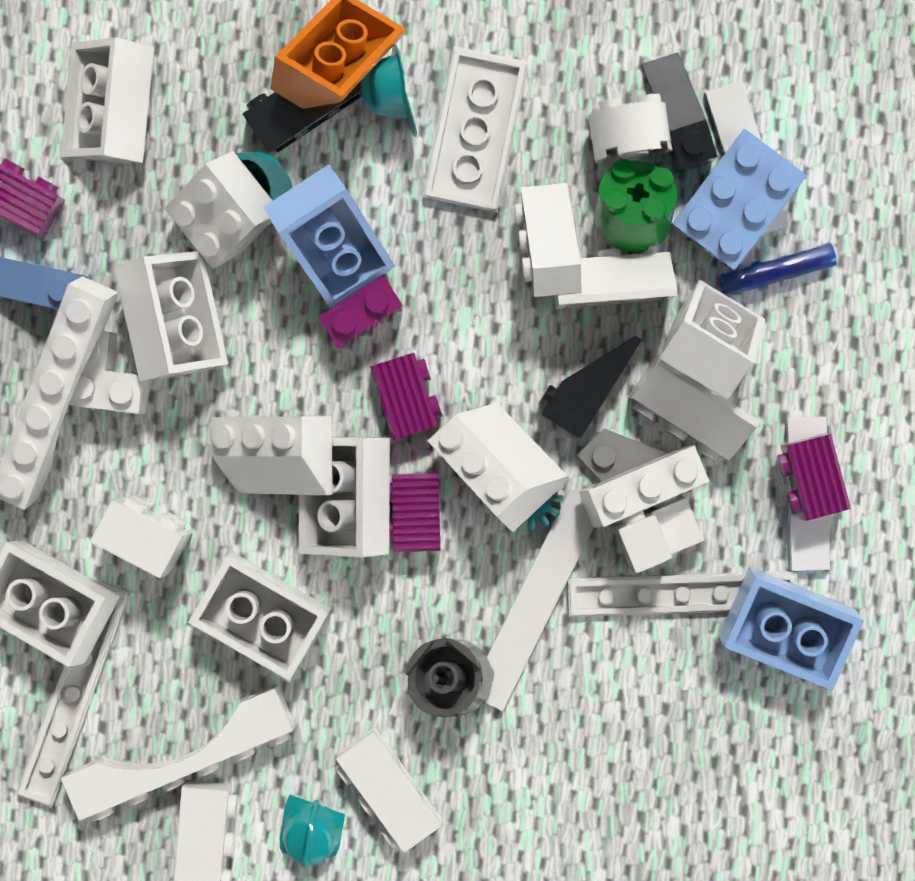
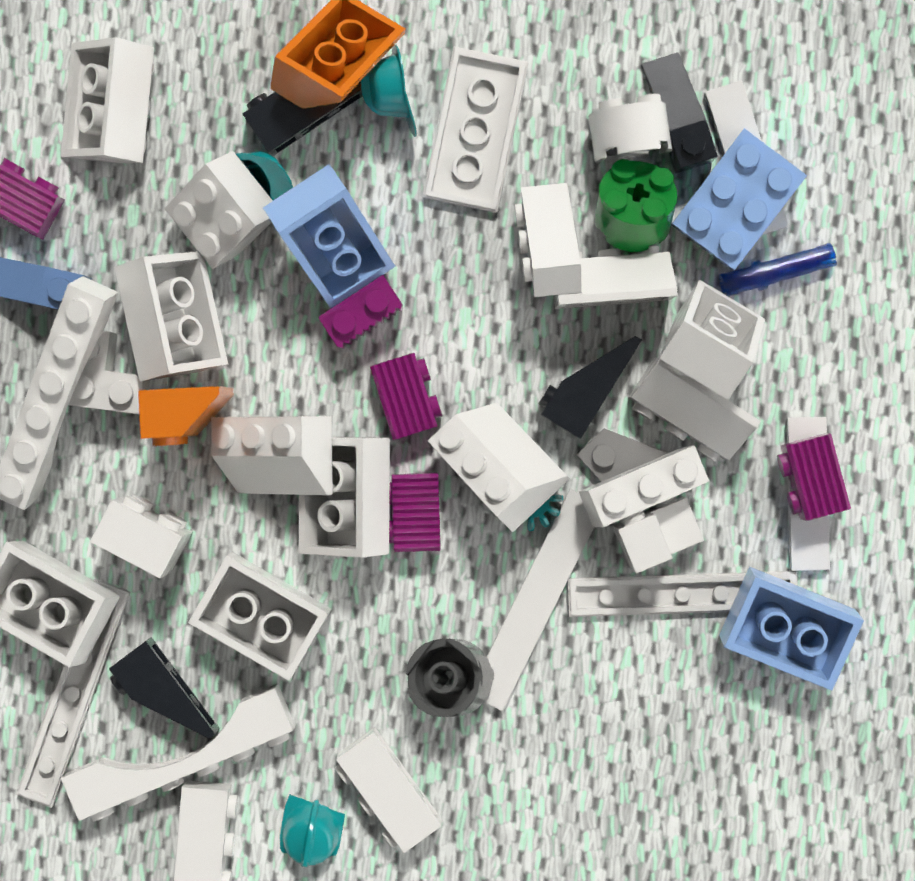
none -> black slope [109,637,219,738]
none -> orange slope [138,386,234,446]

